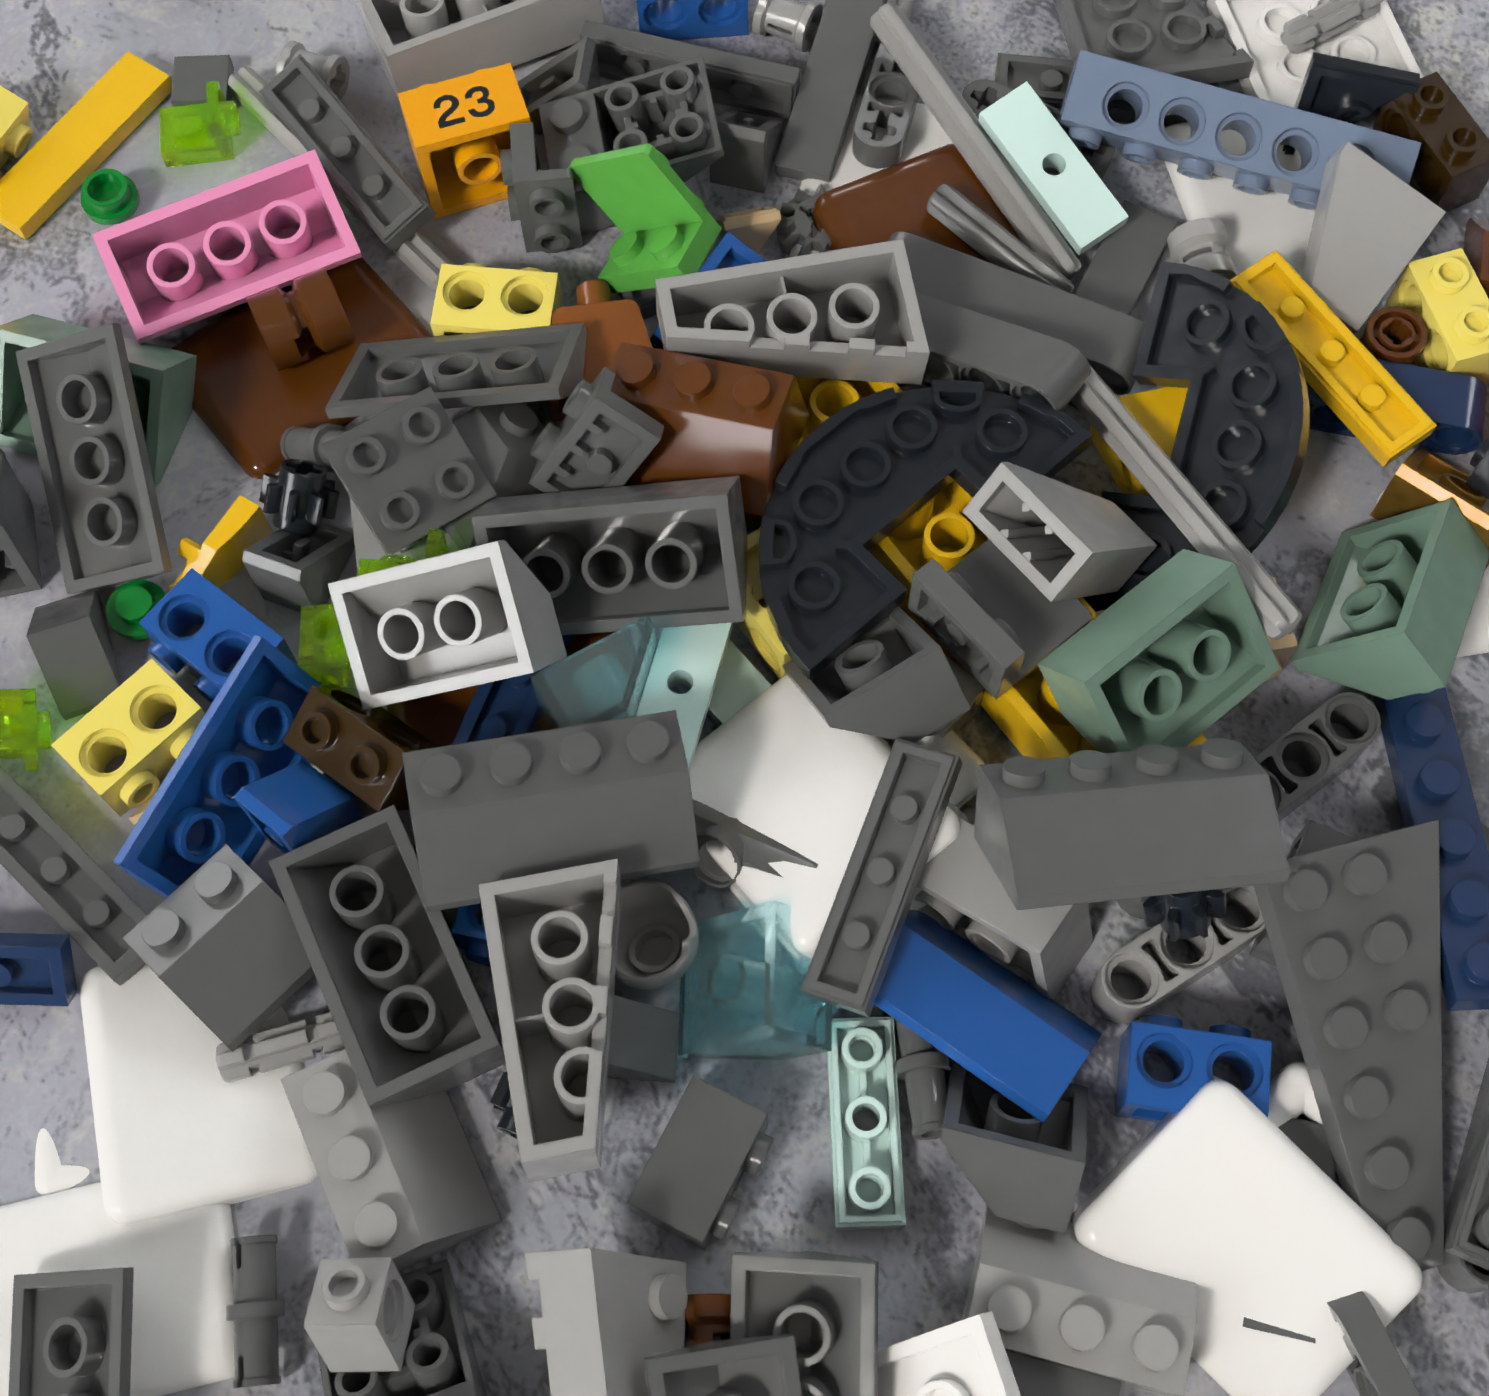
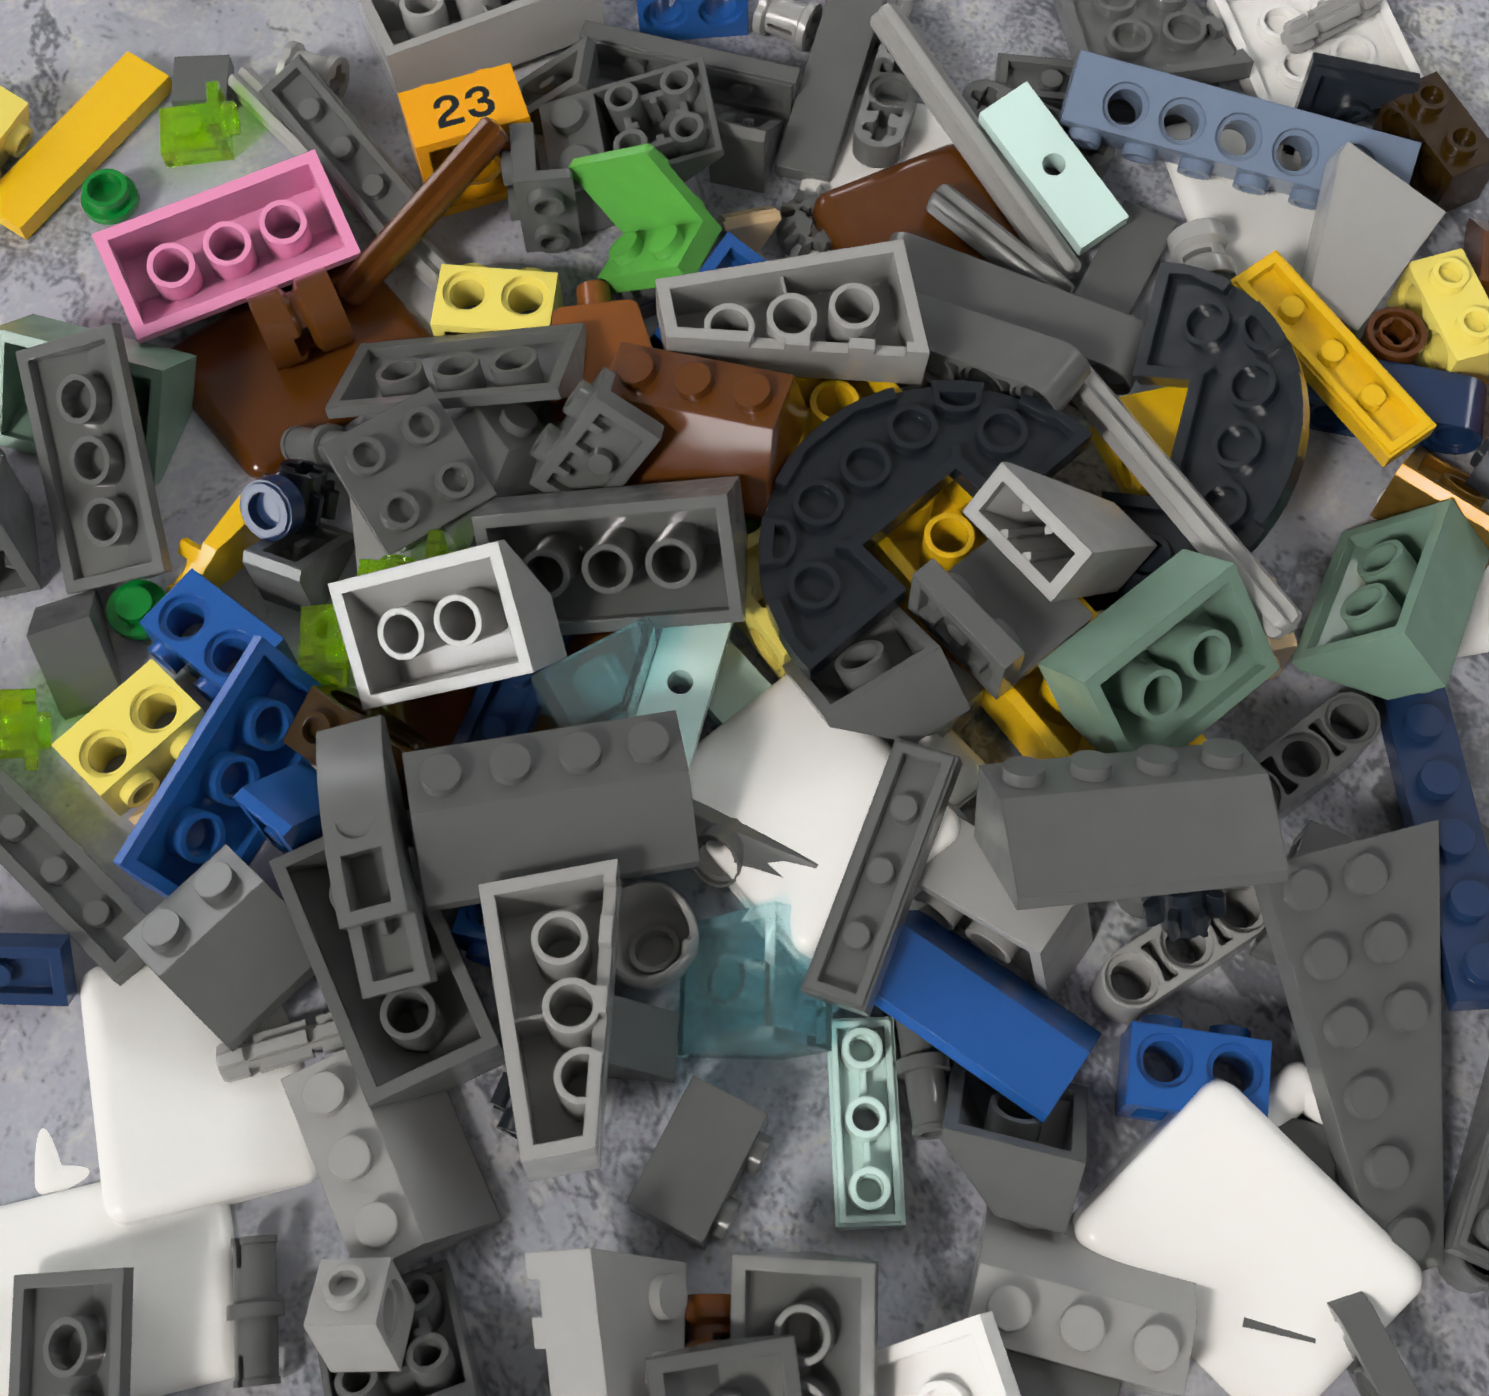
none -> dark blue tile [240,474,305,541]
none -> dark grey slope [316,715,437,999]
none -> reddish brown axle [335,116,509,307]

